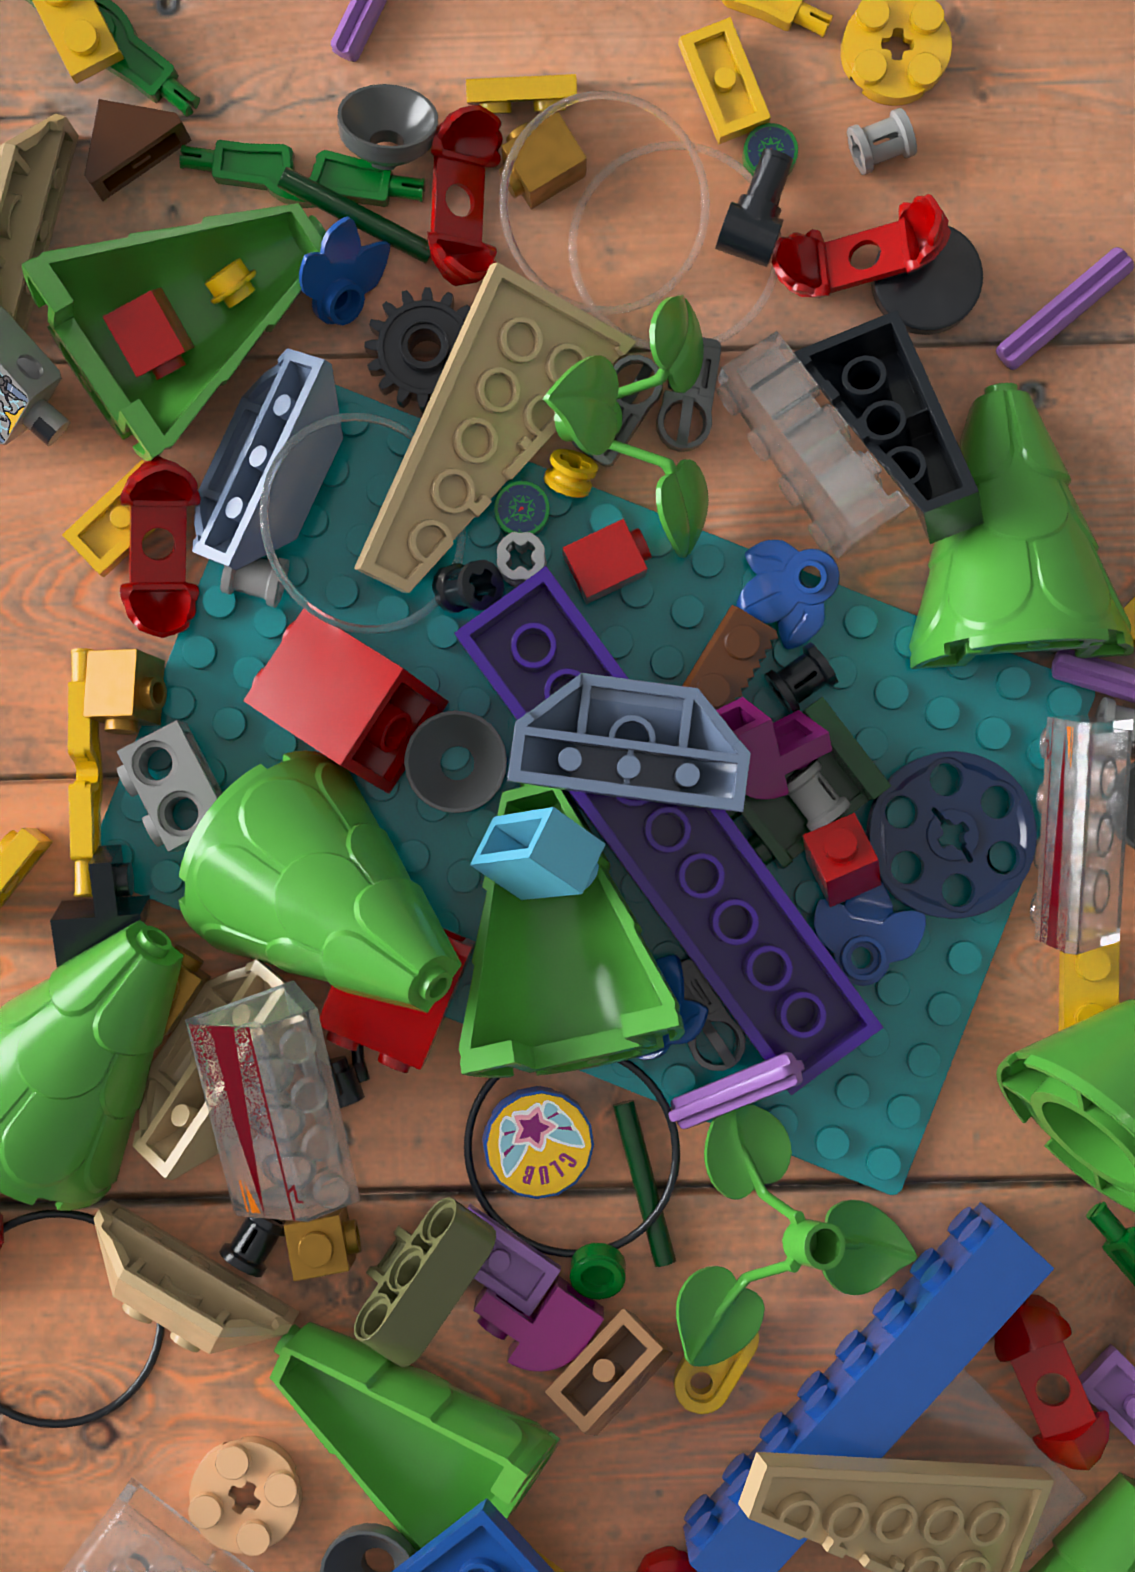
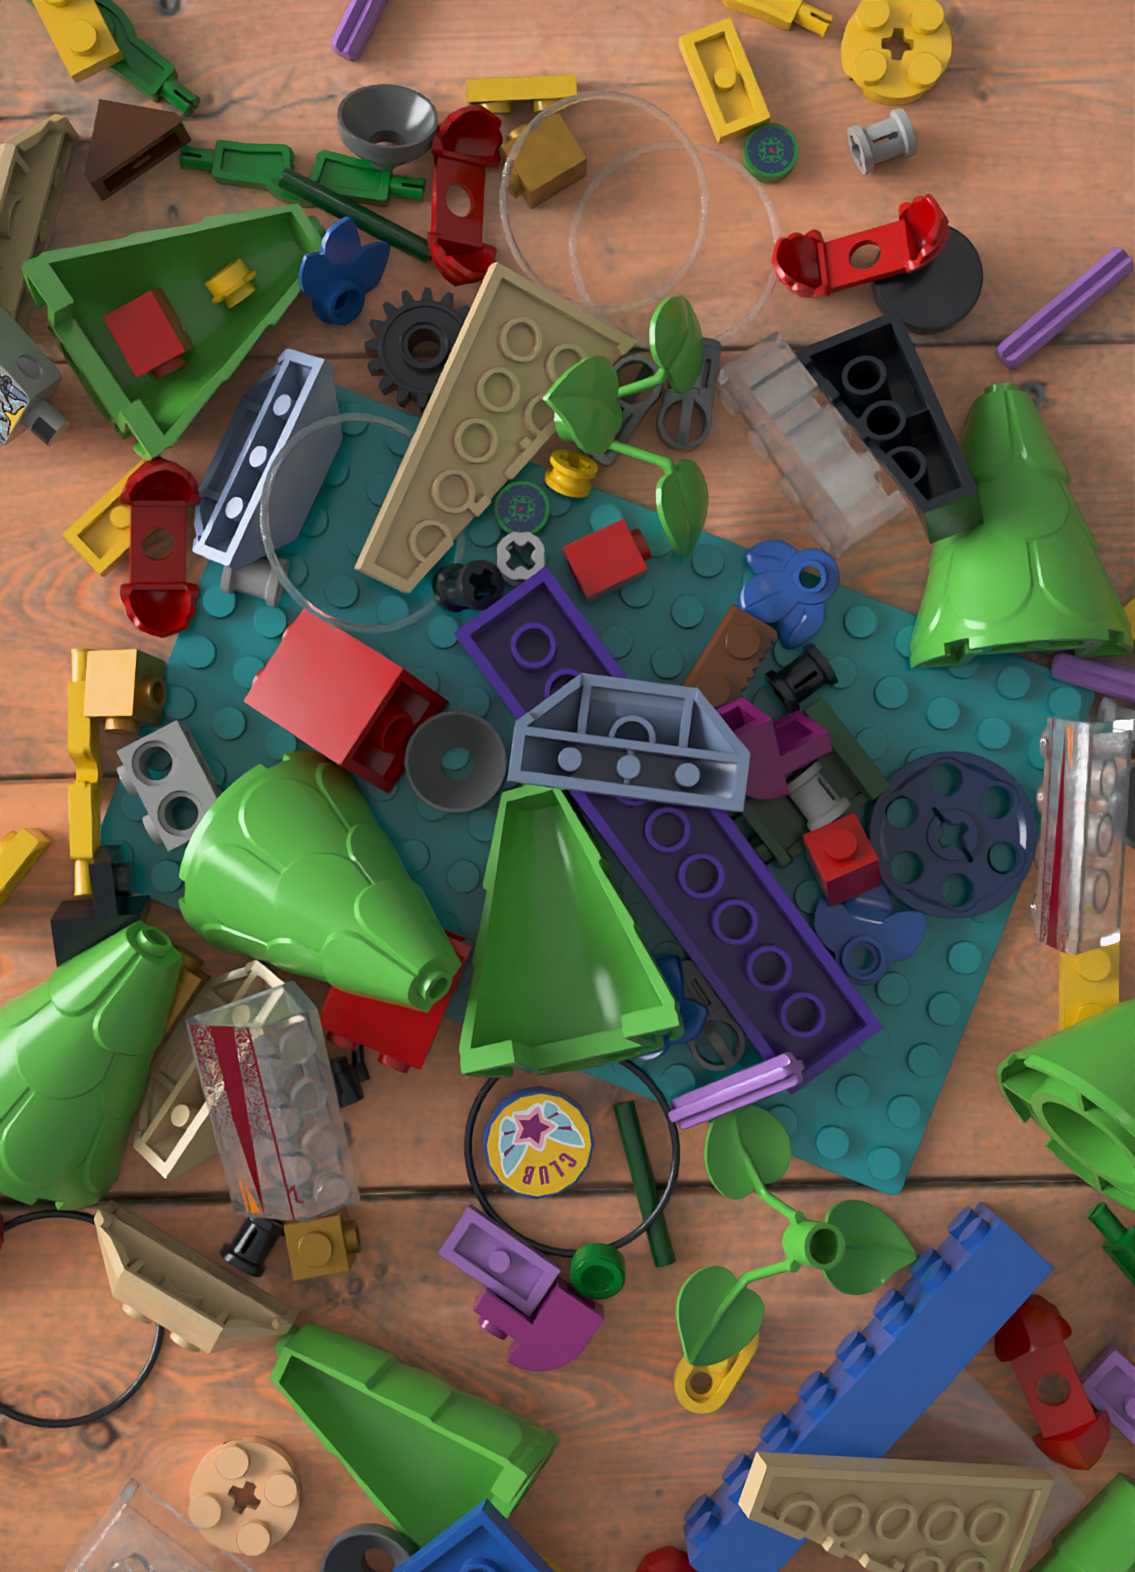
olive piece [354,1197,496,1367] -> none
medium azure piece [470,807,606,900] -> none
medium nougat brick [545,1308,673,1436] -> none
black pin [715,148,793,267] -> none

